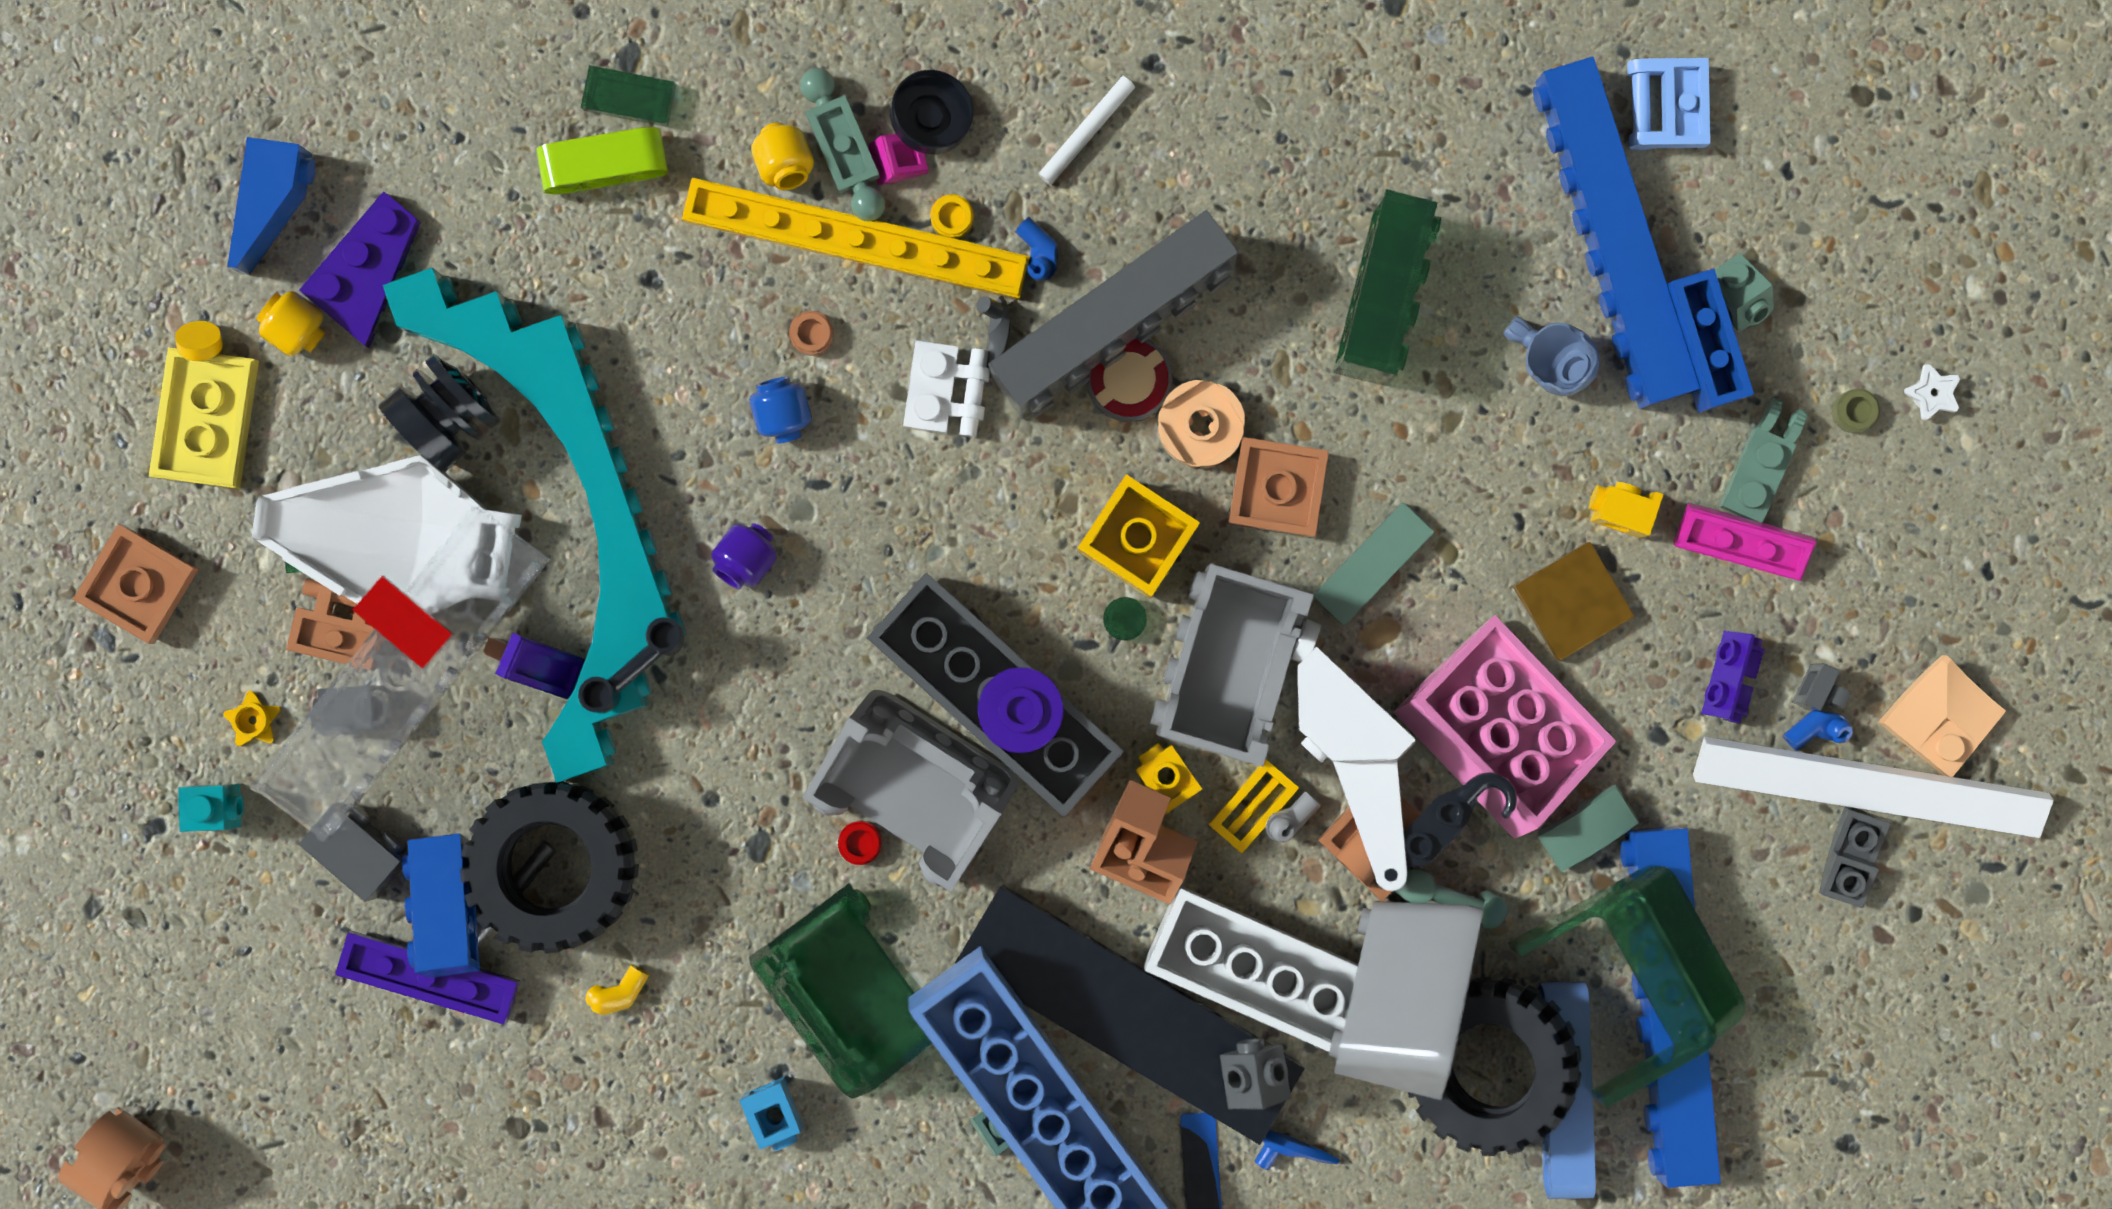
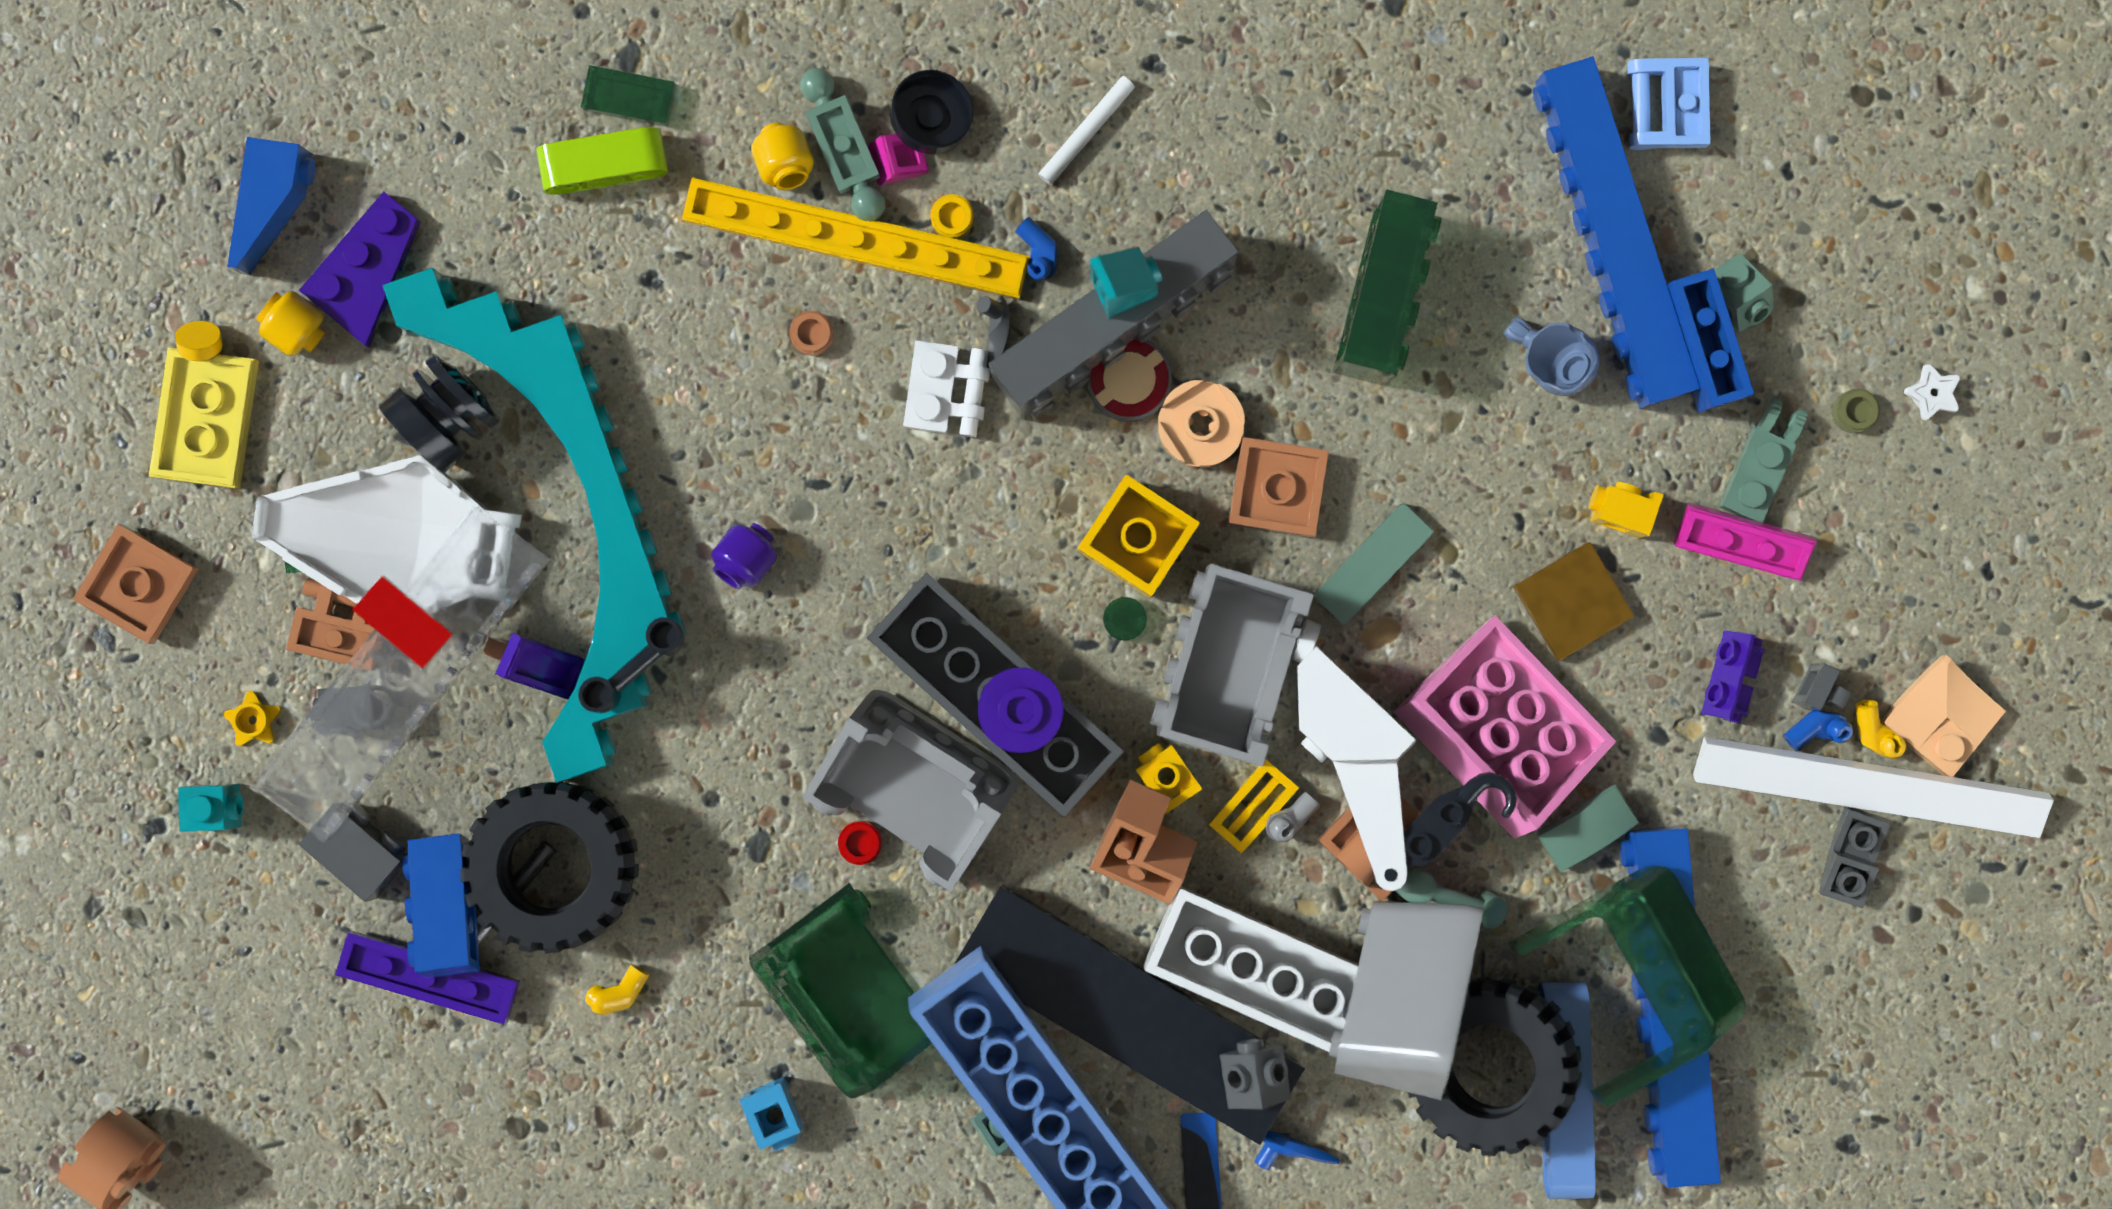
blue head [749,376,812,444] -> none
none -> teal slope [1090,247,1162,318]
none -> yellow arm [1856,700,1906,759]

